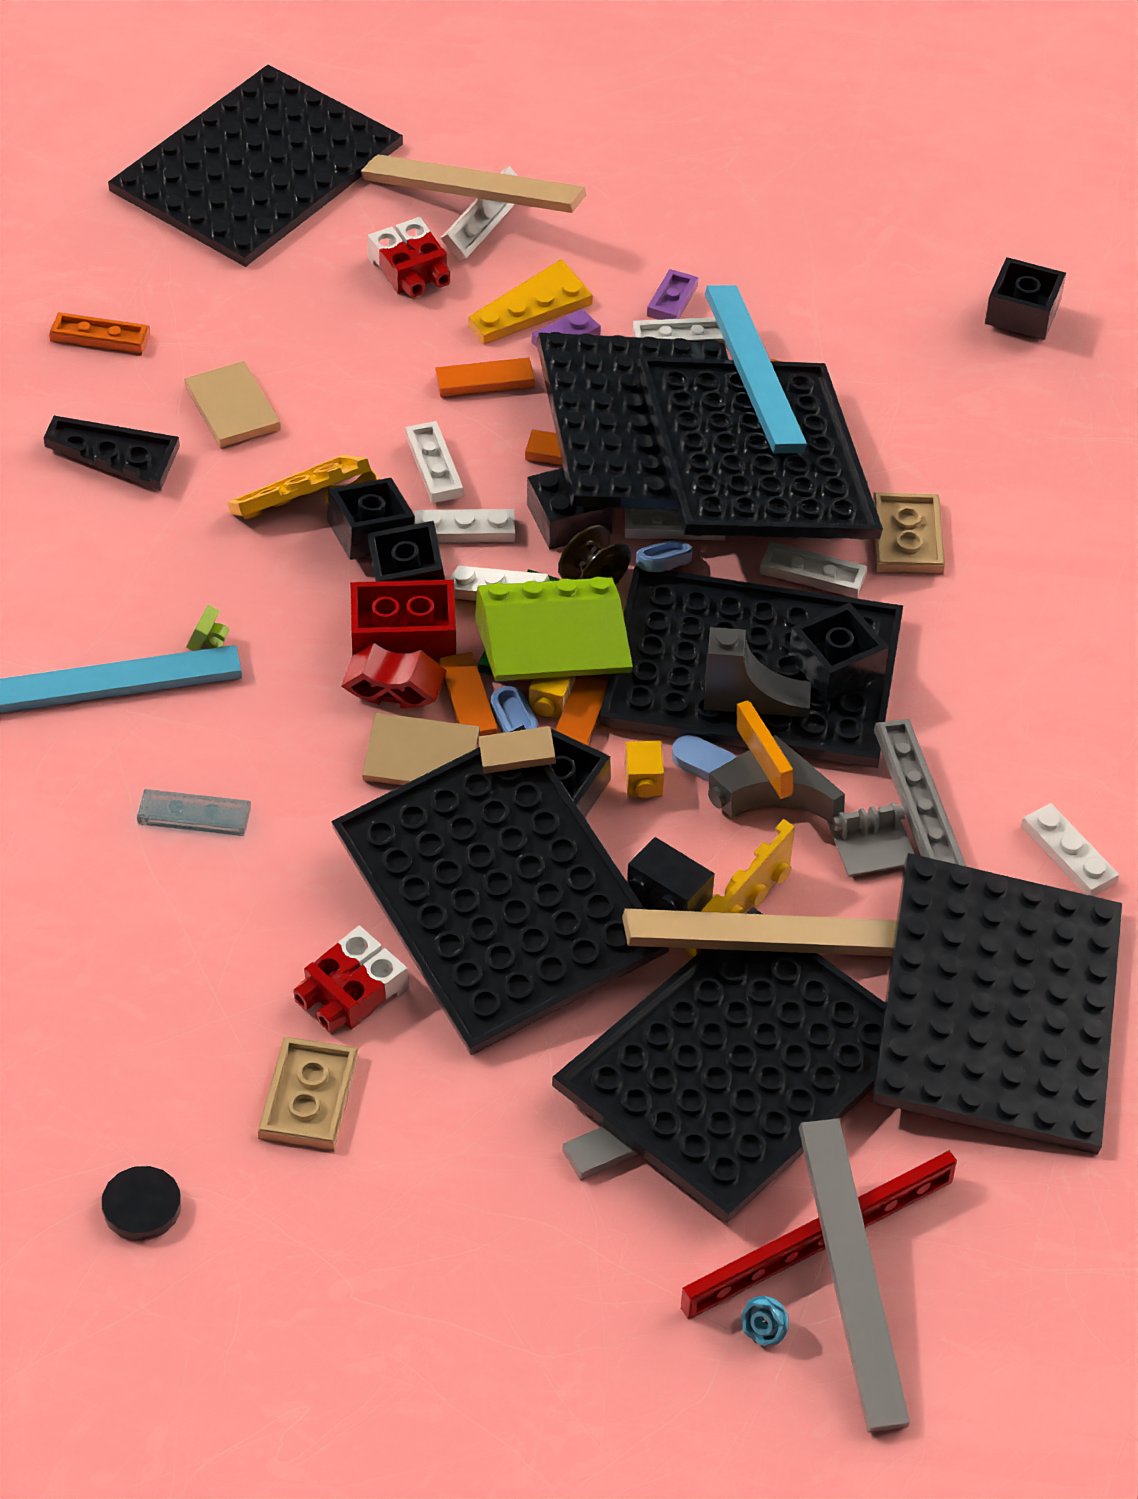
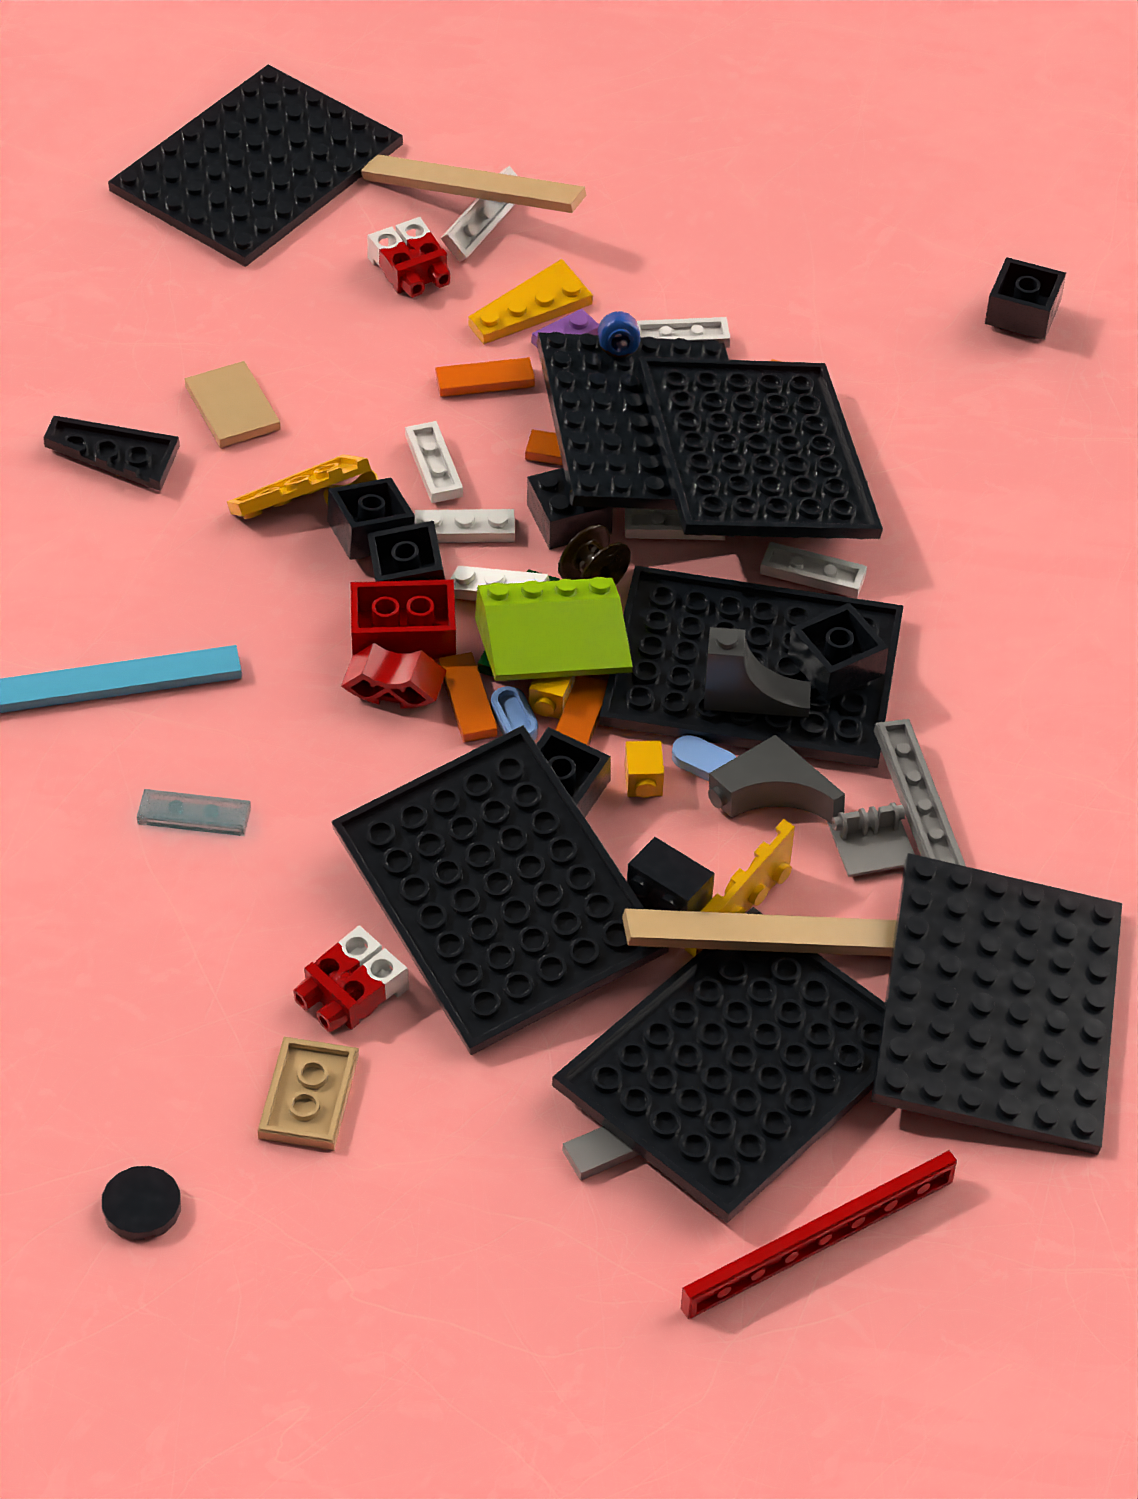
orange tile [49,312,150,354] -> none
lime tile [186,605,230,651] -> none
tan tile [362,713,480,786] -> none
tan tile [478,726,556,774] -> none
light blue tile [635,540,693,572] -> none
medium lavender plate [647,269,698,320] -> none
medium azure tile [705,285,807,454] -> none
light orange tile [737,700,793,799] -> none
medium azure plate [741,1296,789,1346] -> none
light grey tile [799,1118,910,1433] -> none
tan tile [873,492,945,574] -> none
white plate [1021,803,1119,896] -> none
none -> blue head [598,311,641,358]

